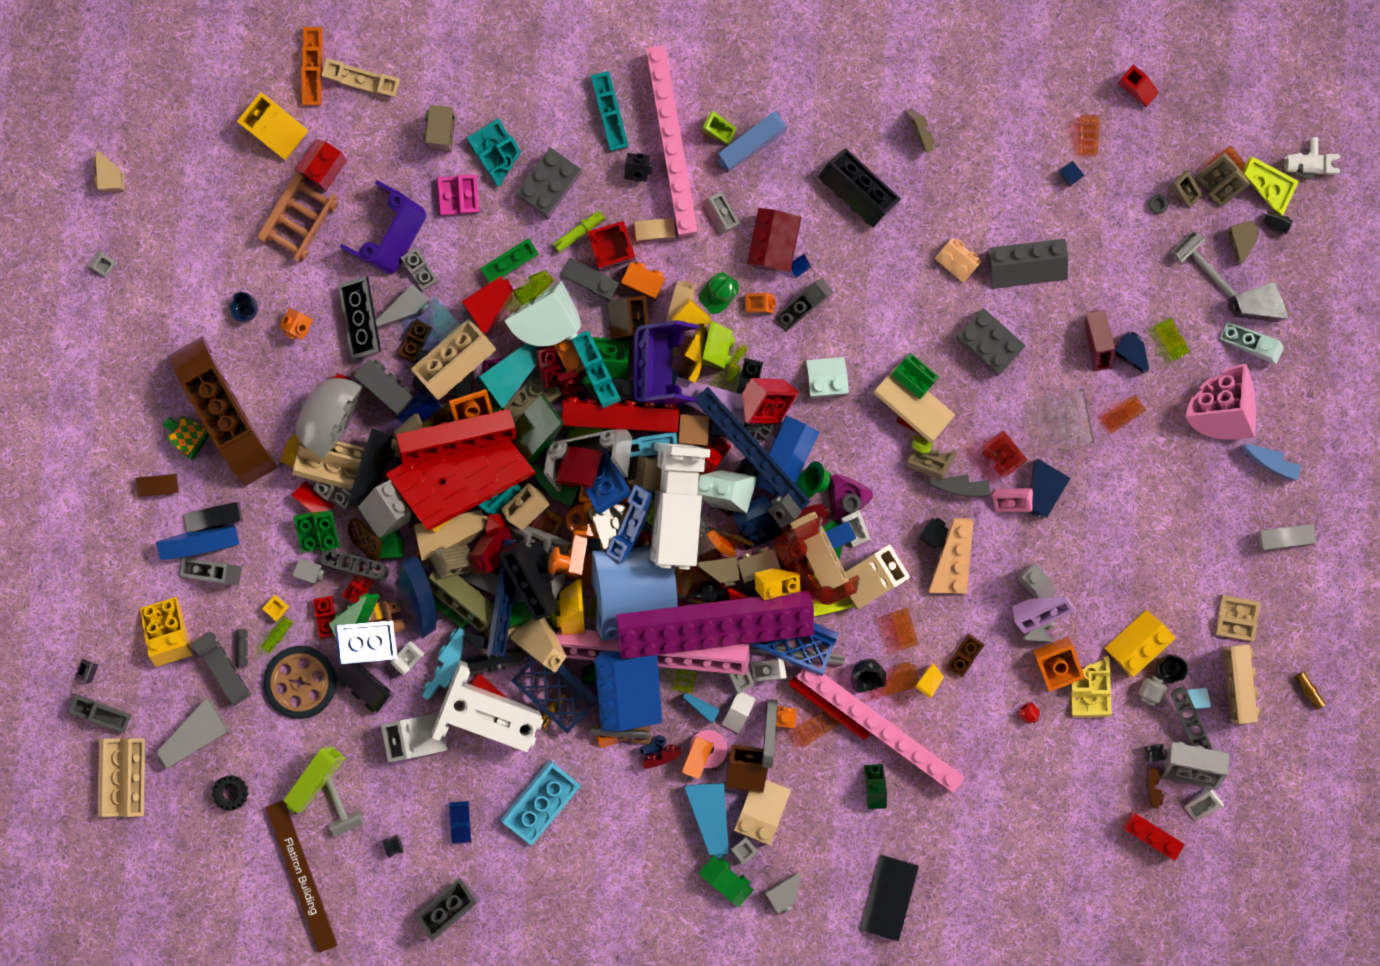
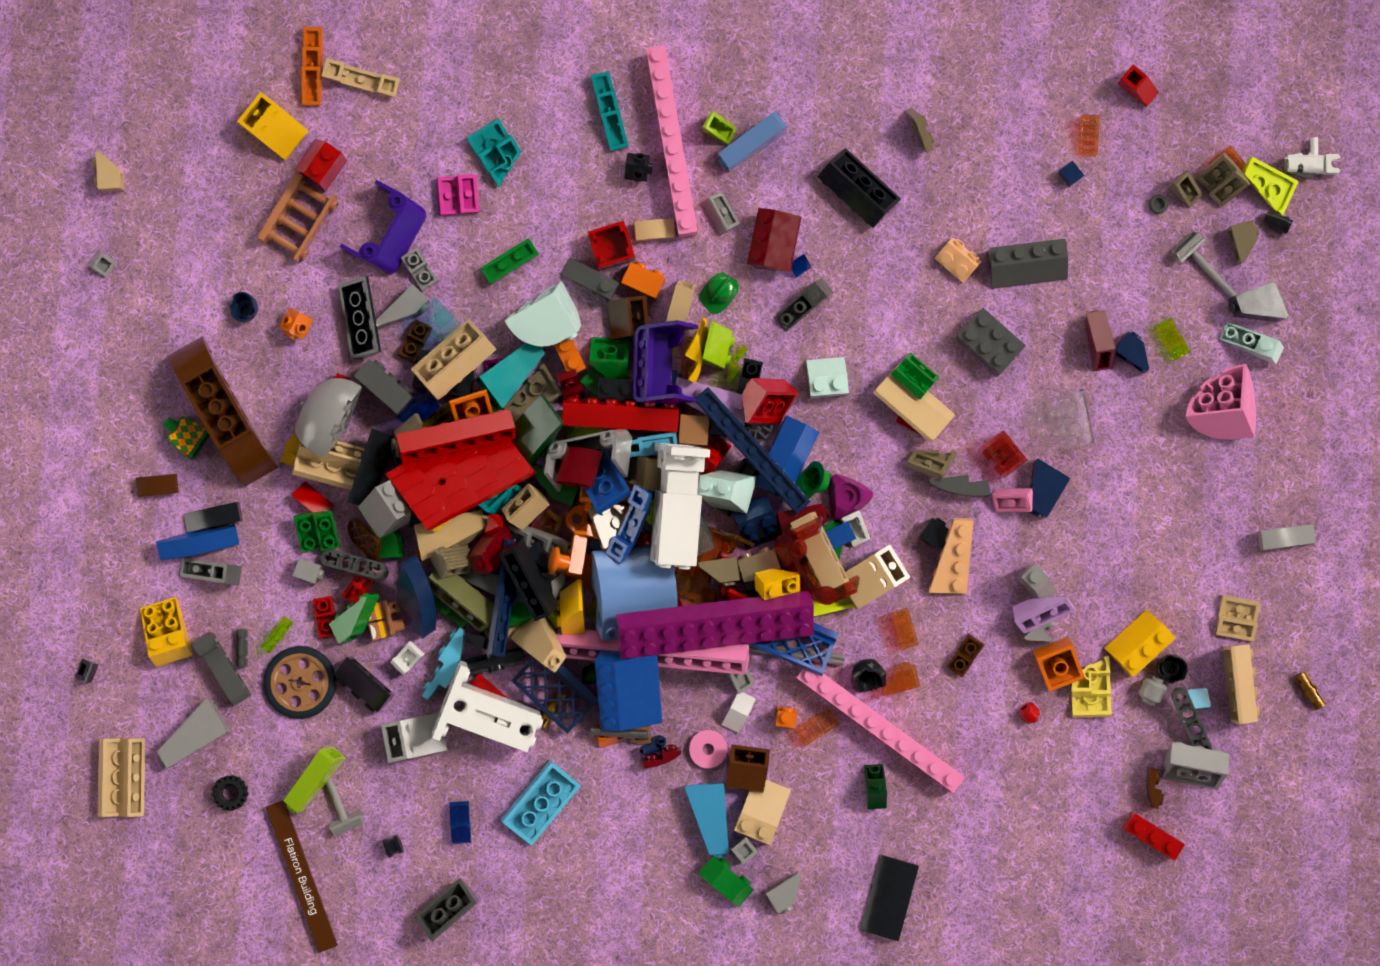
dark grey slope [67,693,131,733] -> none
yellow plate [262,594,290,622] -> none
light grey slope [313,481,352,510] -> none
plate [335,621,397,665] -> none
dark tan brick [423,105,456,152] -> none
red slope [462,276,514,337] -> none
clear neon green slope [513,270,554,305] -> none
dark grey brick [517,147,582,219] -> none
dark red slope [534,345,562,389] -> none
lime pin [553,210,606,253] -> none
teal slope [571,330,621,408] -> none
yellow slope [672,298,710,324] -> none
clear neon green slope [674,669,697,693] -> none
orange slope [681,736,714,779] -> none
dark azure slope [683,693,720,723] -> none
black plate [688,582,727,602] -> none
orange tile [706,530,737,558] -> none
orange bracket [745,292,776,313] -> none
white slope [751,658,786,682] -> none
beam [762,699,777,768] -> none
dark grey brick [767,494,802,528] -> none
red axle [788,677,870,740] -> none
dark grey tile [841,494,861,513] -> none
lime tile [912,435,933,453] -> none
yellow slope [915,663,944,699] -> none
clear orange slope [1101,394,1146,434] -> none
black wheel [1144,744,1165,762] -> none
white slope [1184,788,1224,822] -> none
medium blue slope [1242,444,1301,481] -> none

